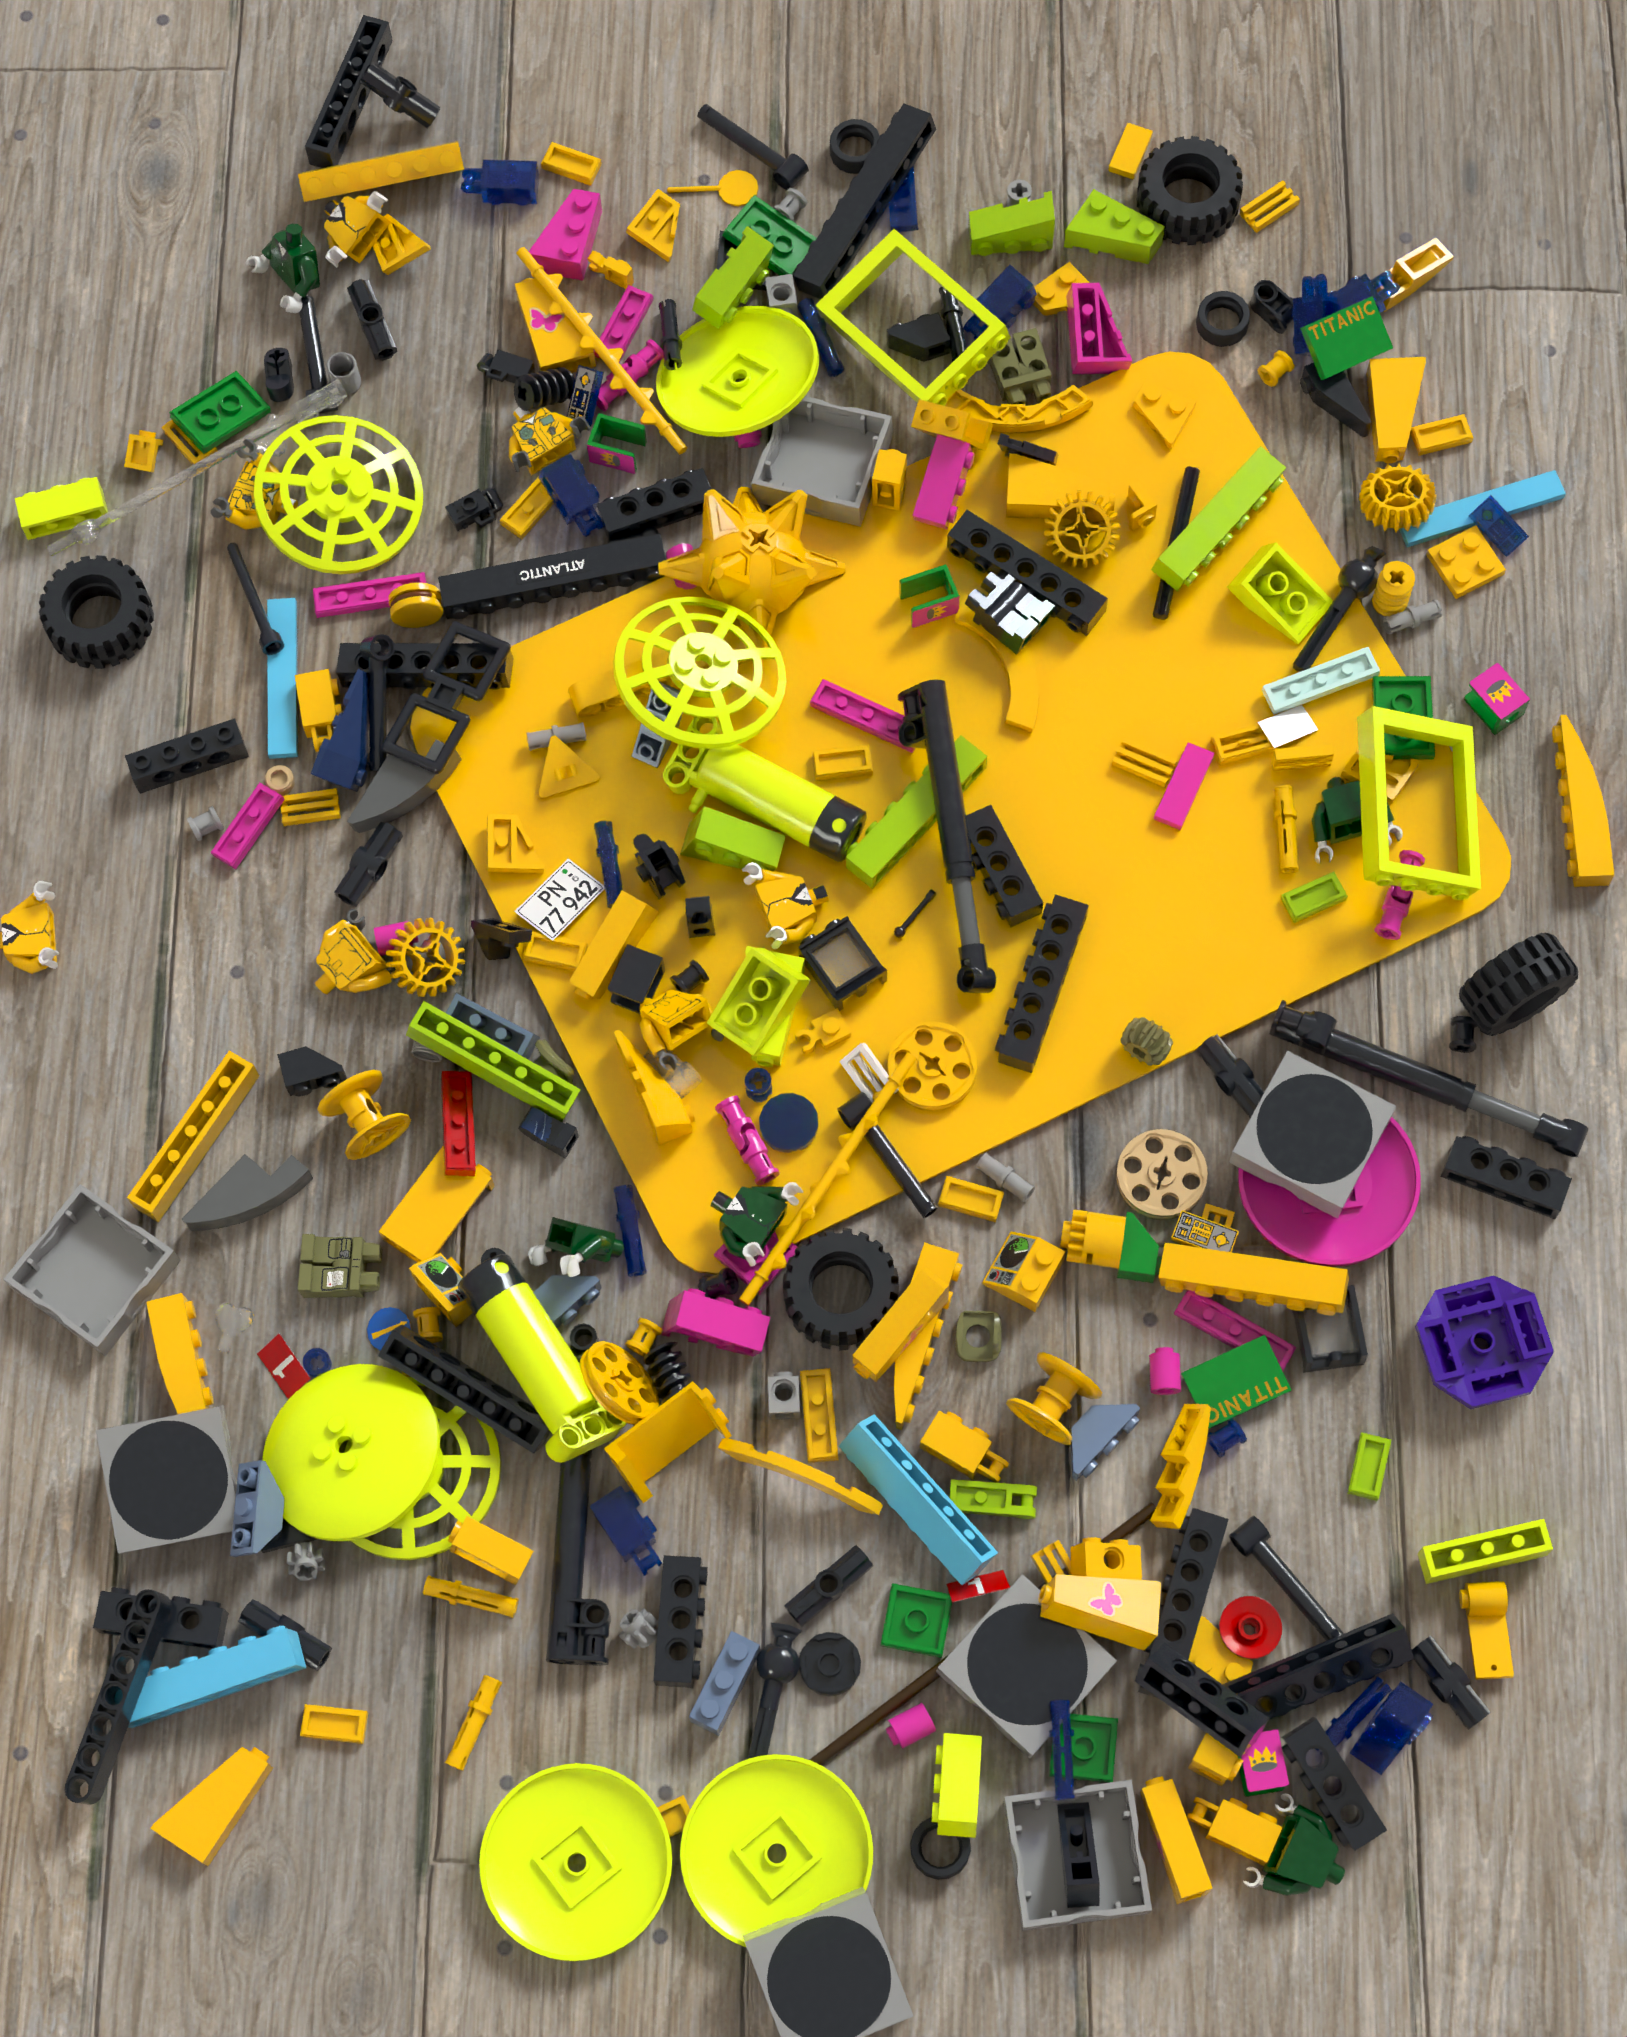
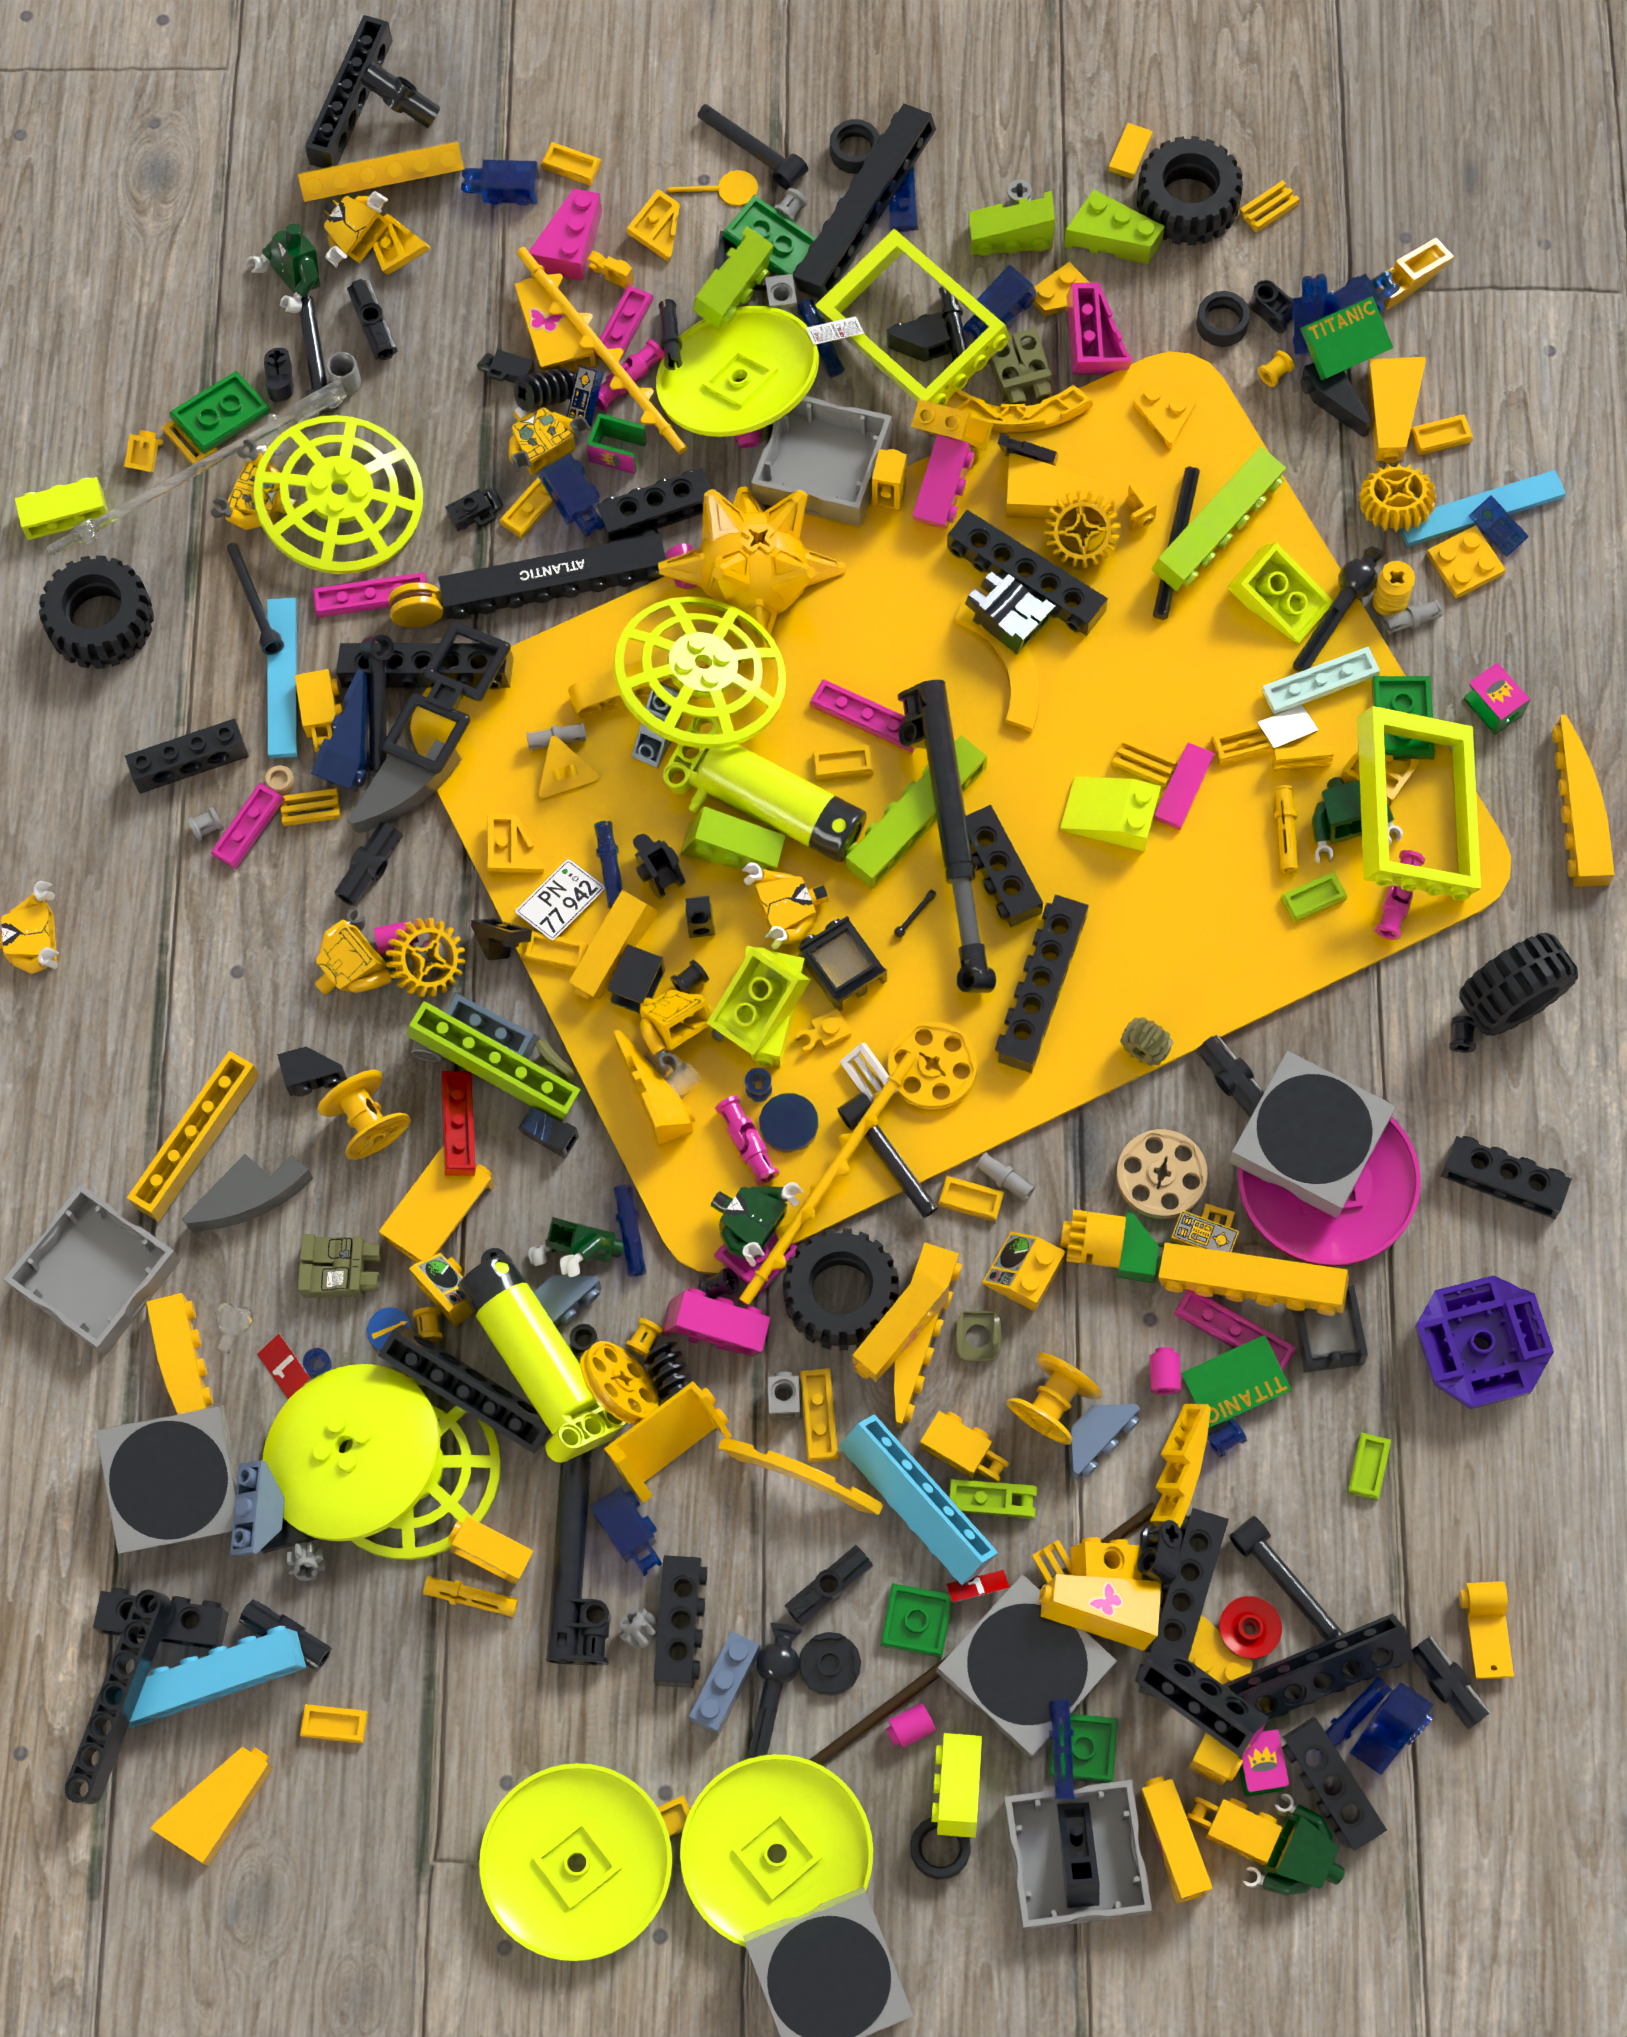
yellow pin [445,1674,502,1771] -> none
green piece [899,564,960,628] -> none
black piece [1269,1000,1589,1157] -> none
neon yellow brick [1417,1519,1553,1584] -> none
none -> white sticker [806,317,864,345]
none -> neon yellow slope [1060,776,1161,852]
none -> black piece [1137,1520,1182,1585]

